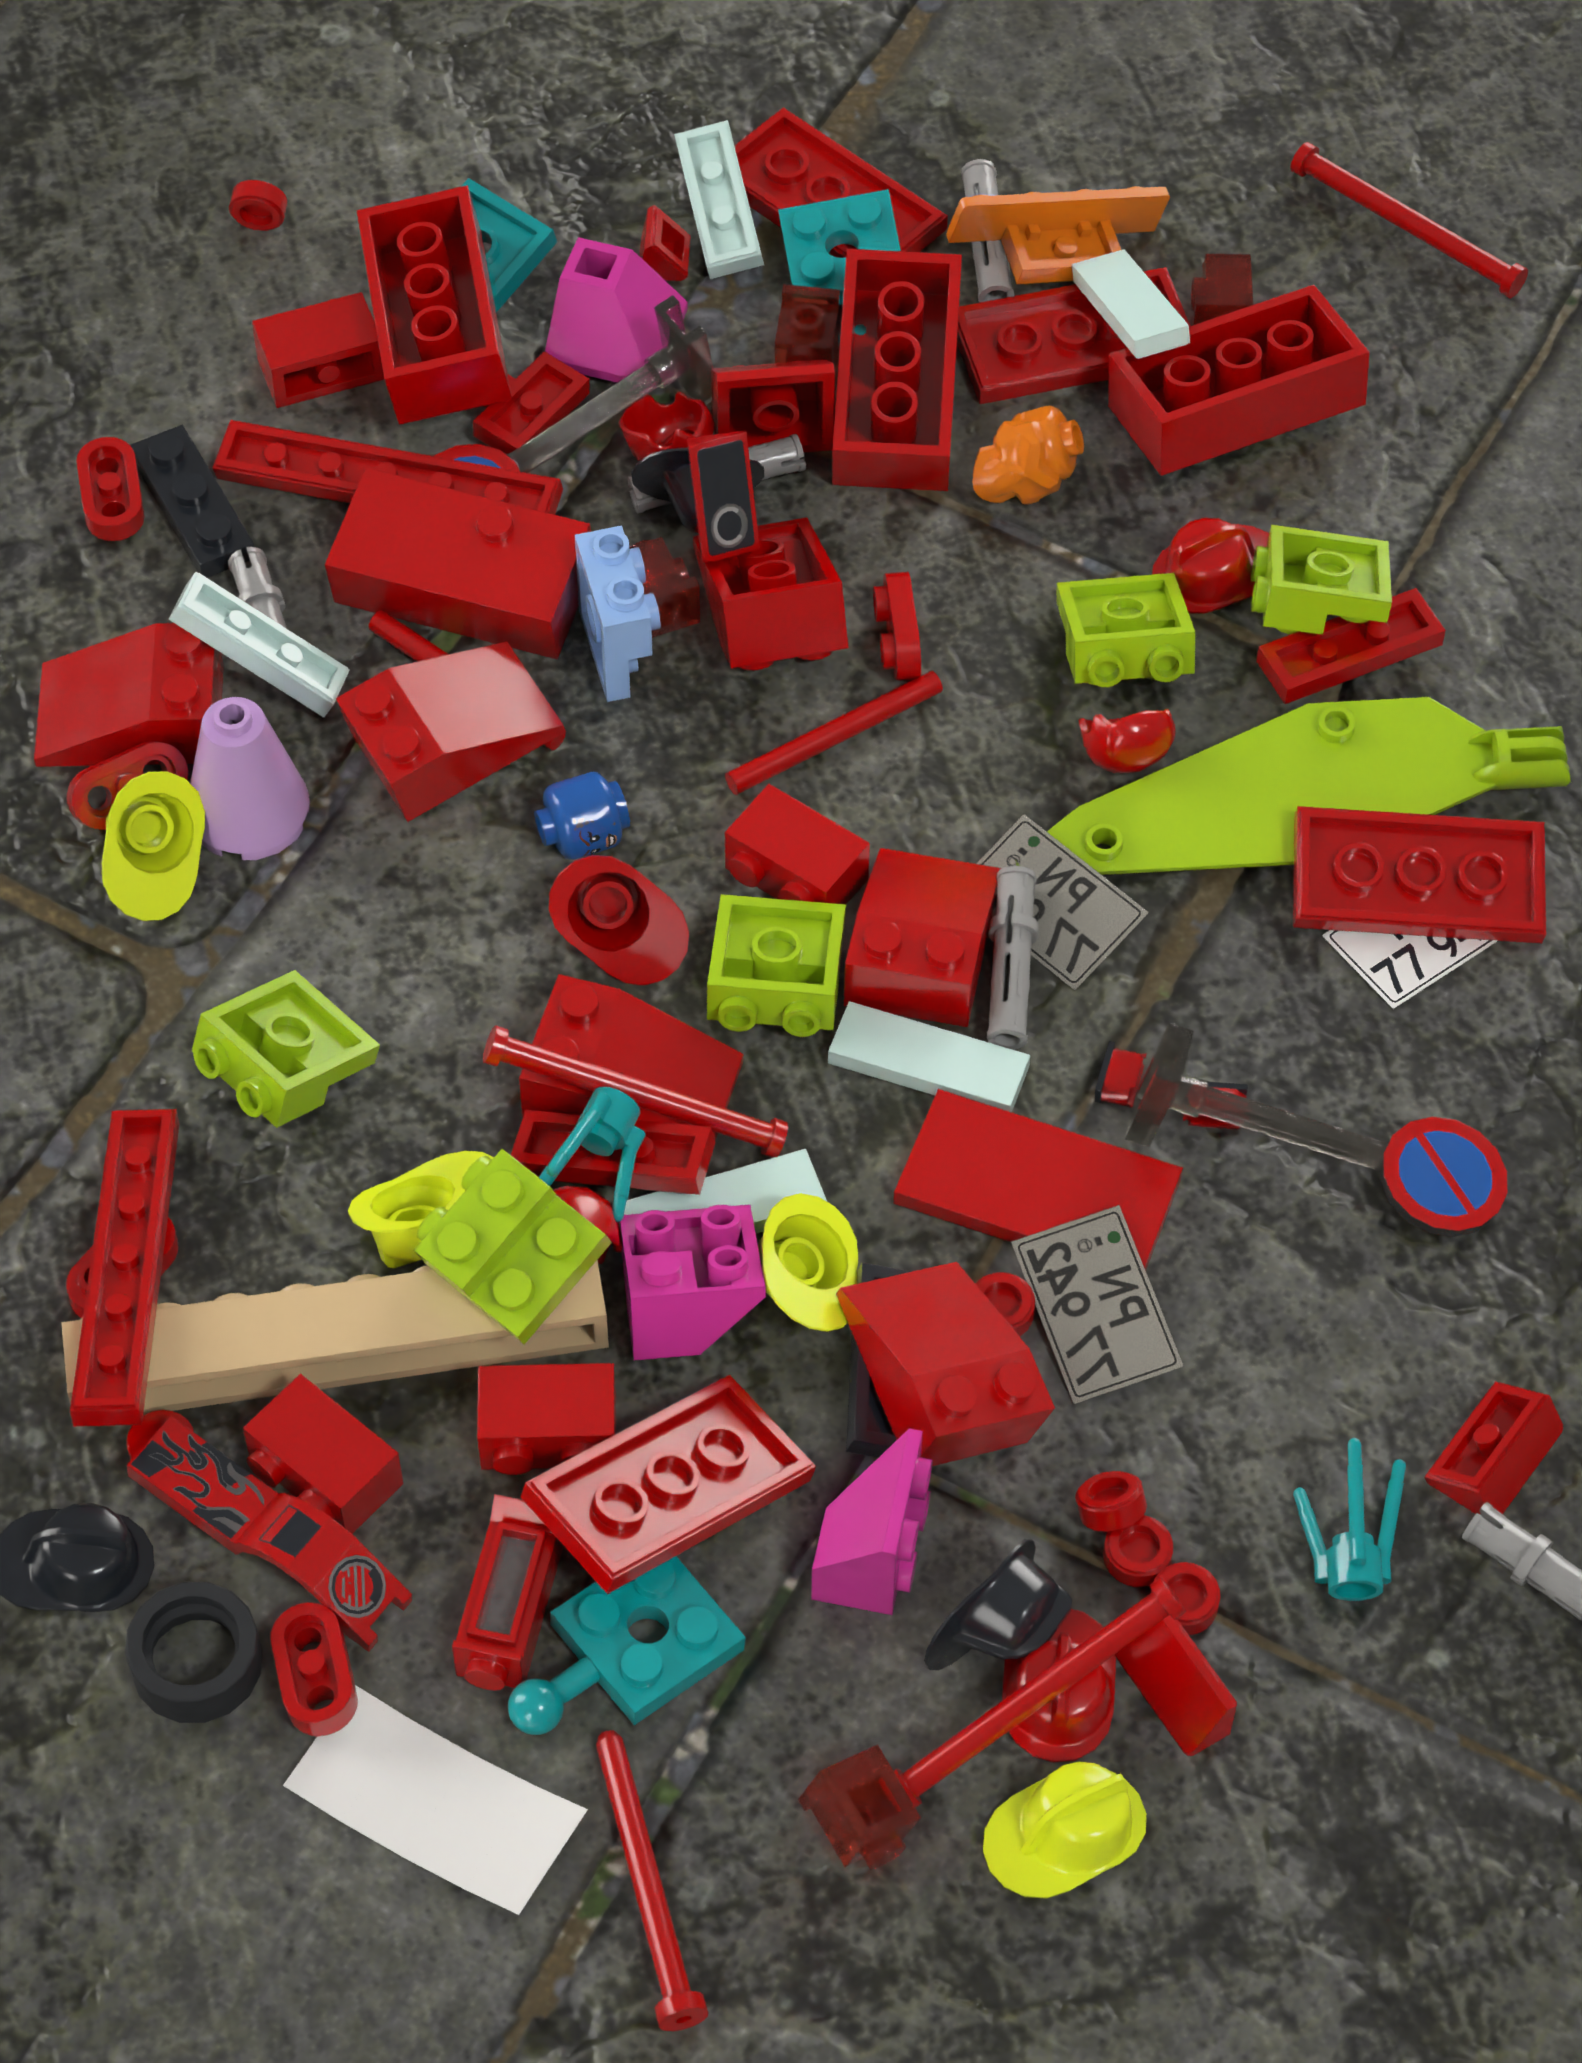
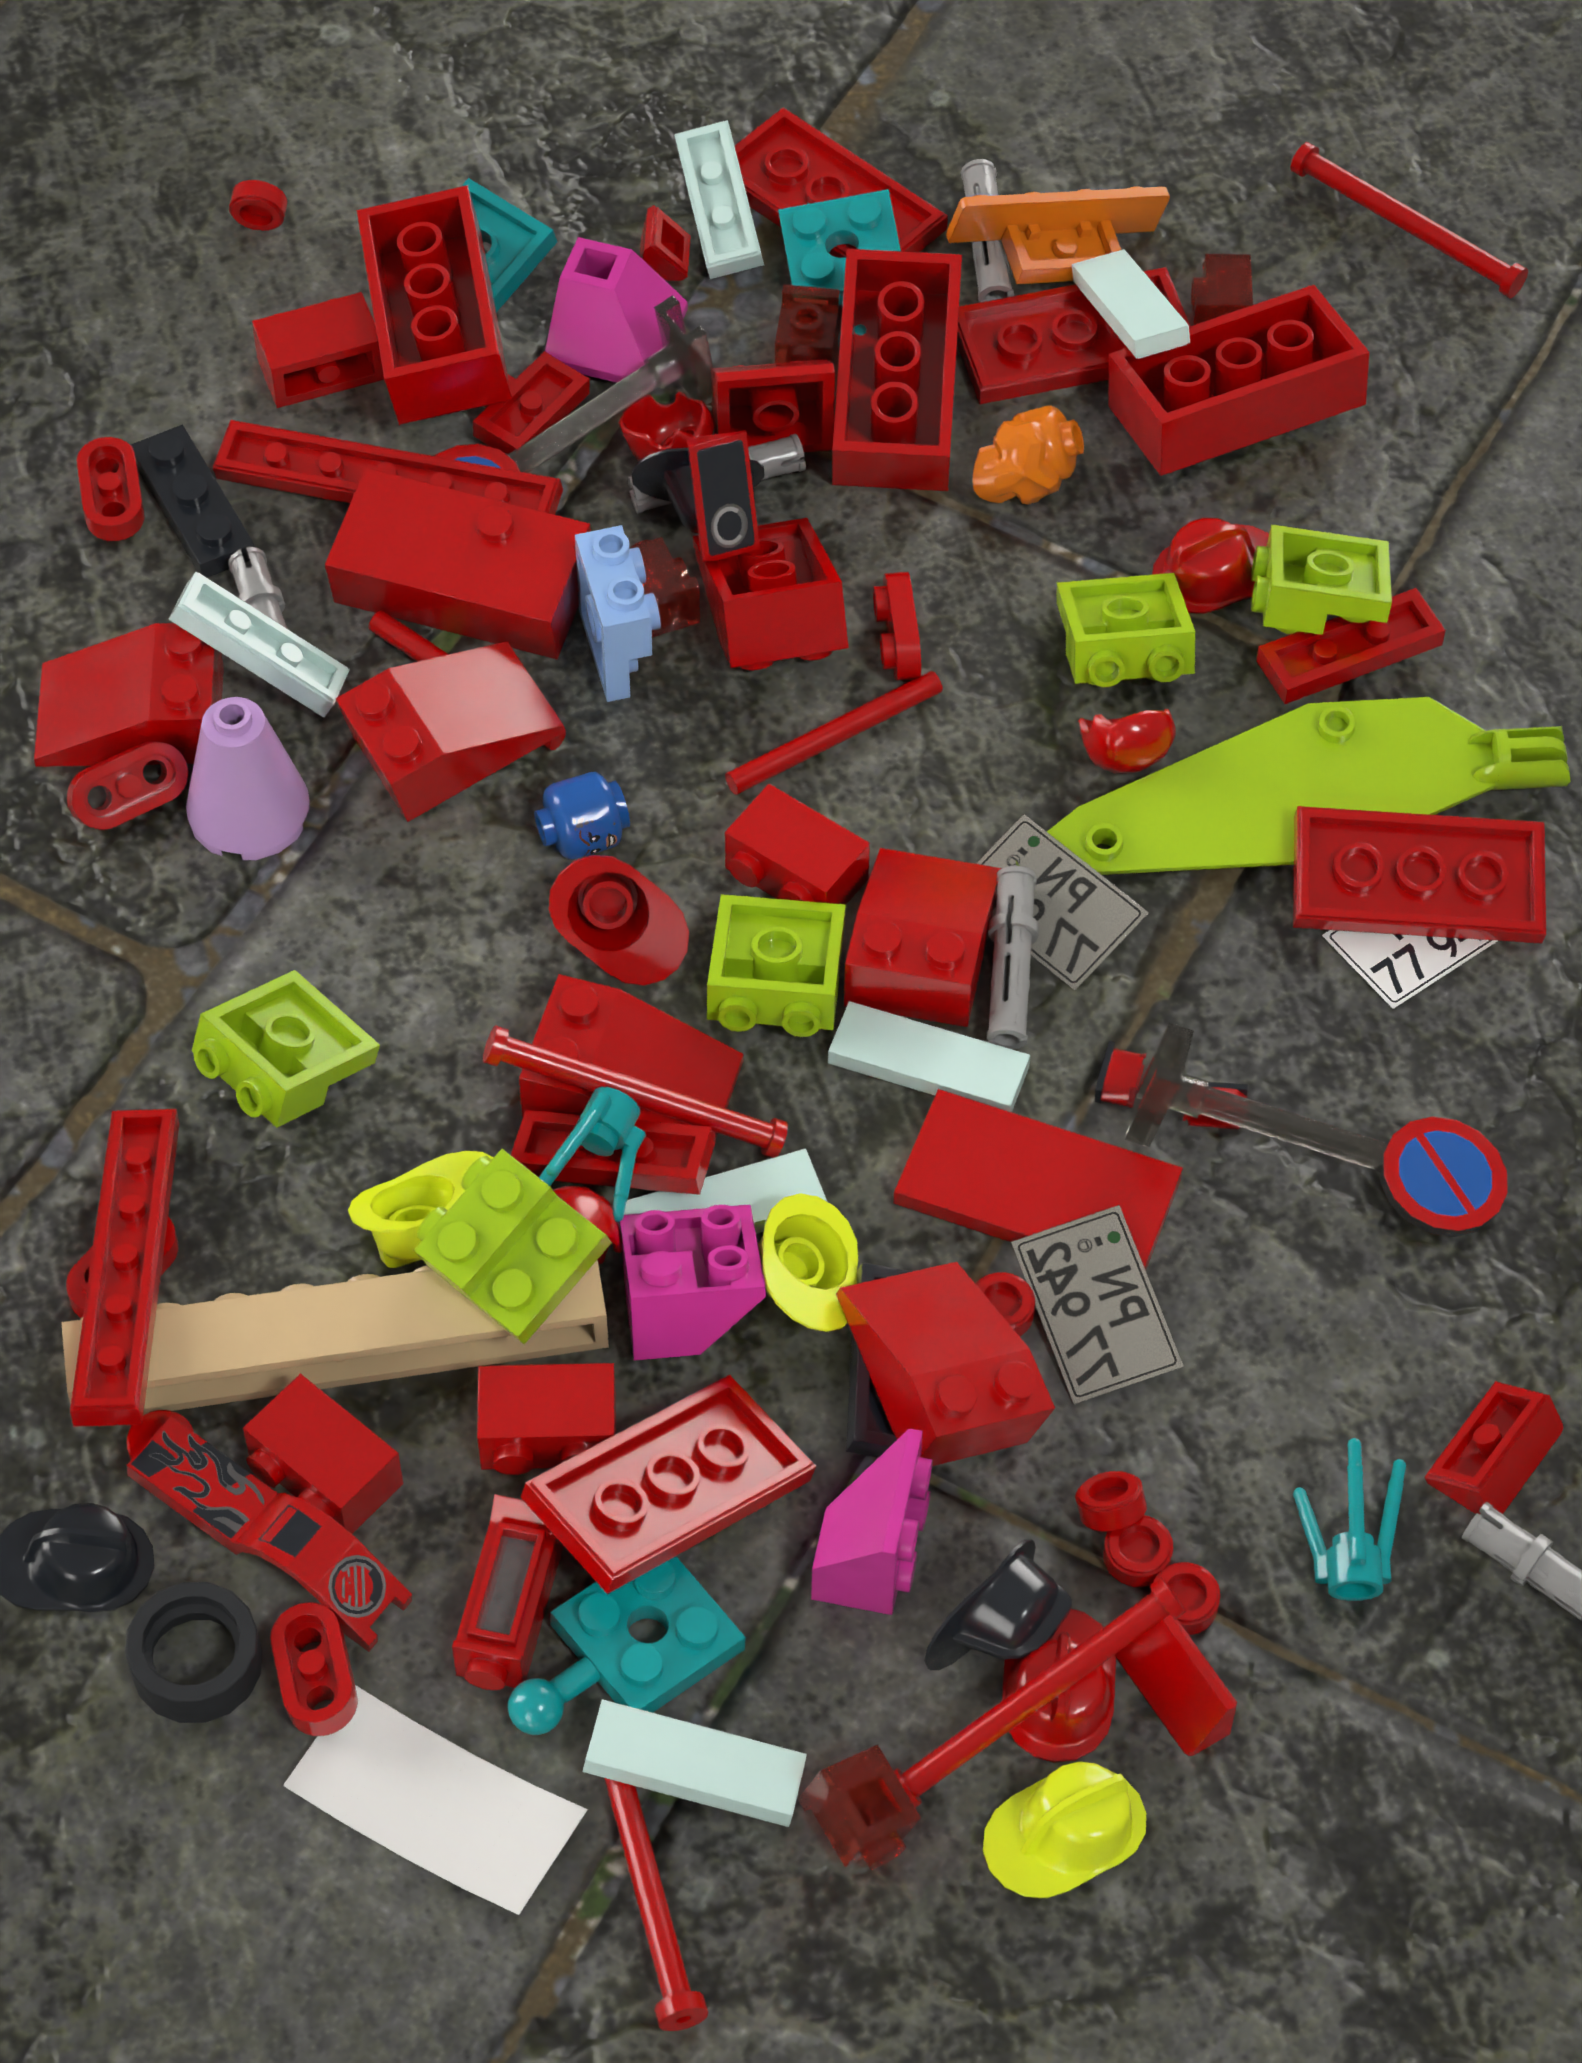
neon yellow piece [102,771,205,921] -> none
none -> light aqua tile [582,1699,807,1827]

